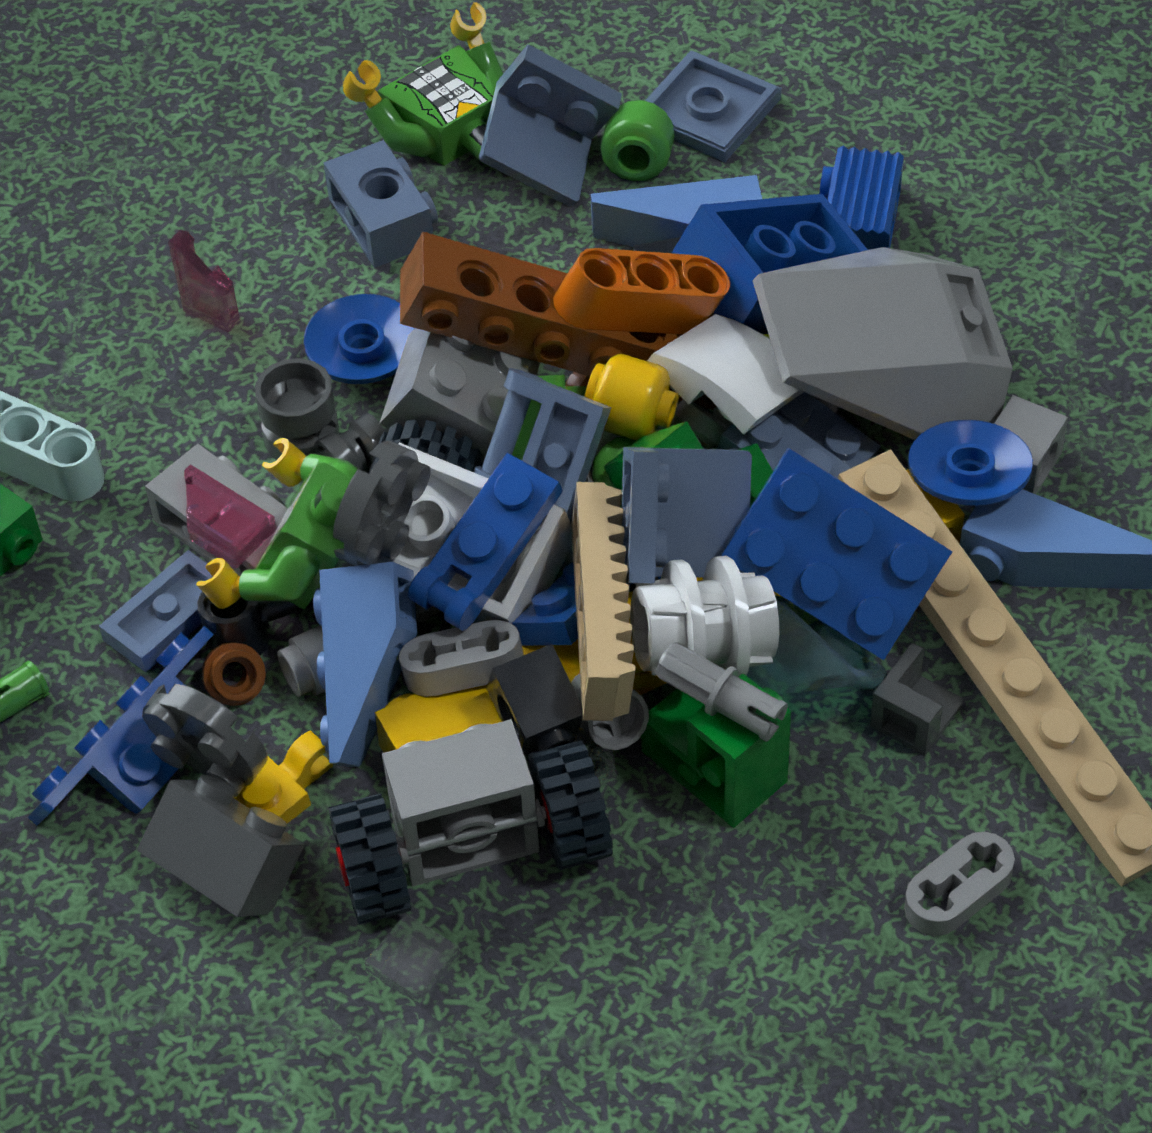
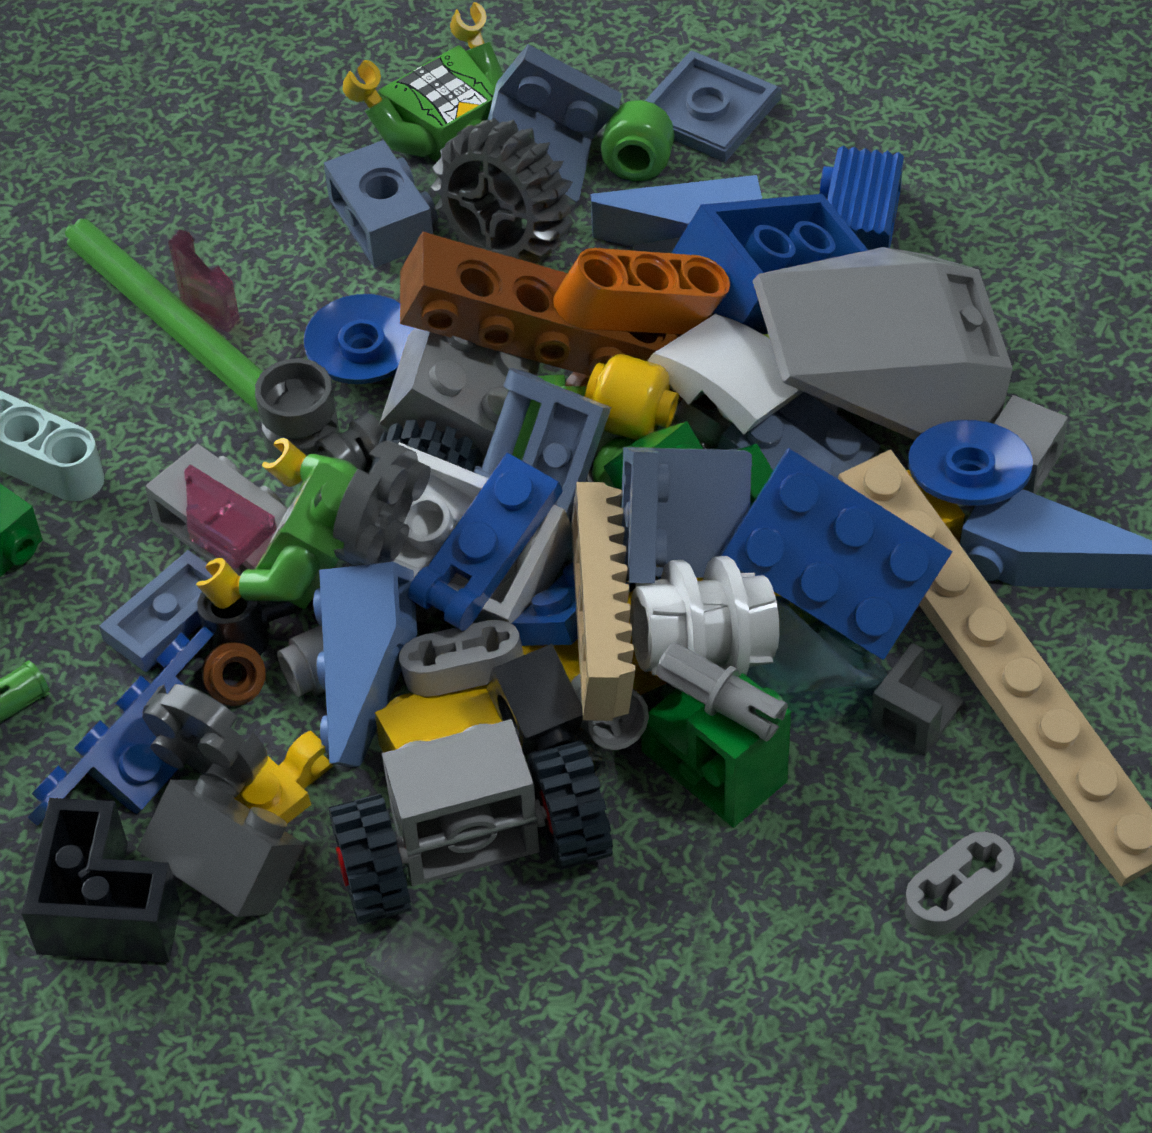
none -> black brick [21,798,181,963]
none -> bright green axle [65,218,263,412]
none -> dark grey gear [430,118,577,264]

